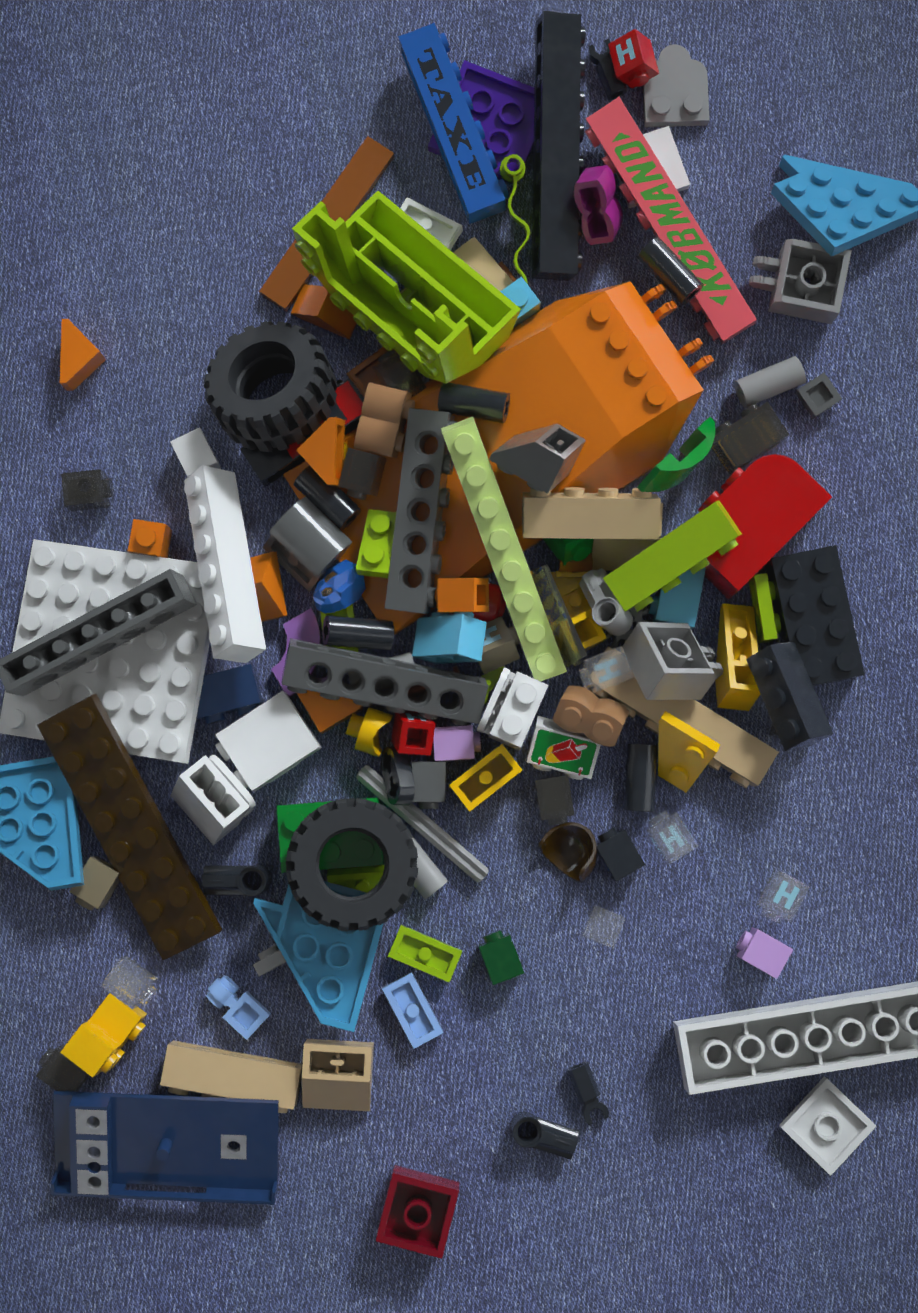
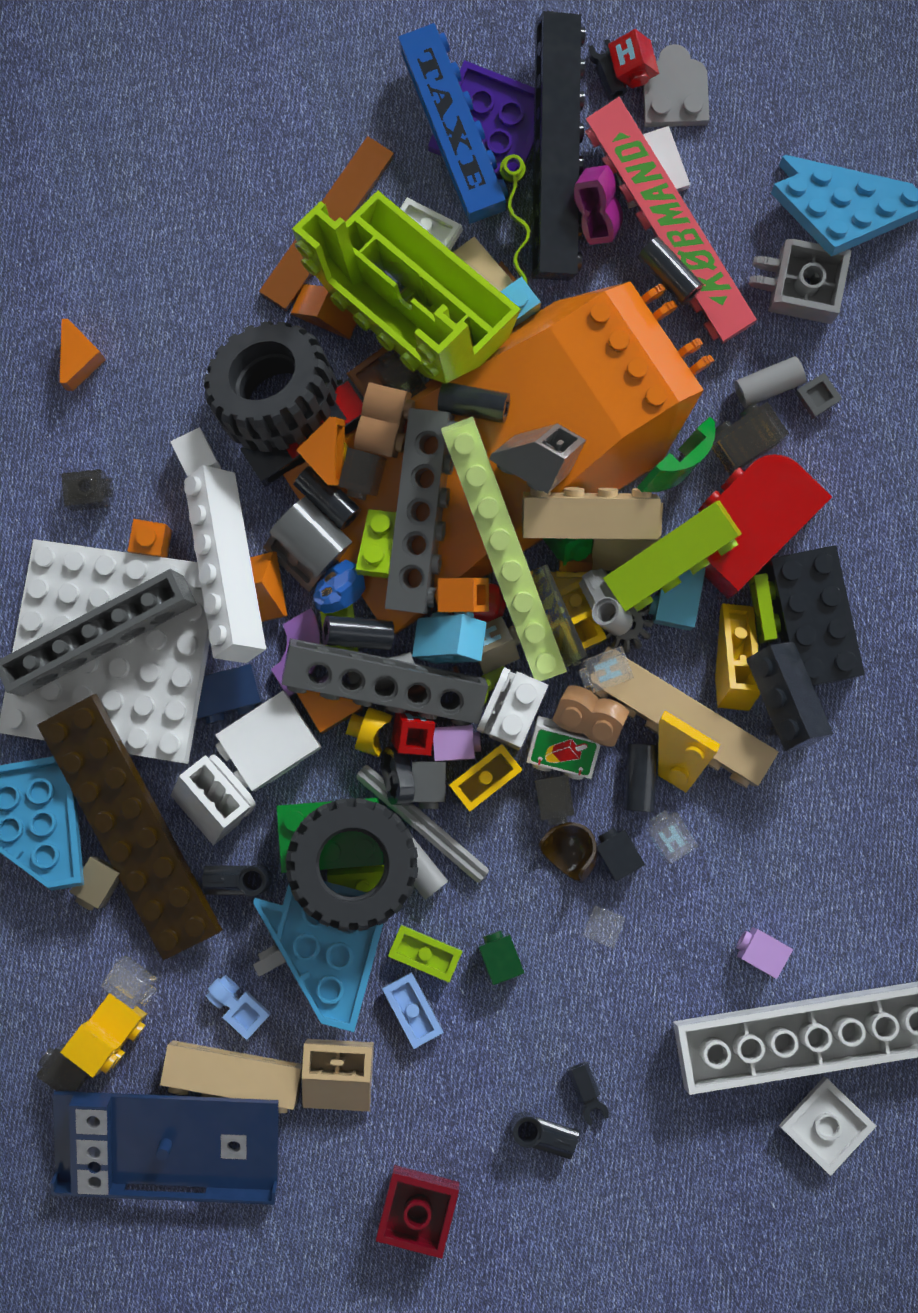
light grey hinge [621,622,724,700] -> none
clear brick [756,870,810,924] -> none

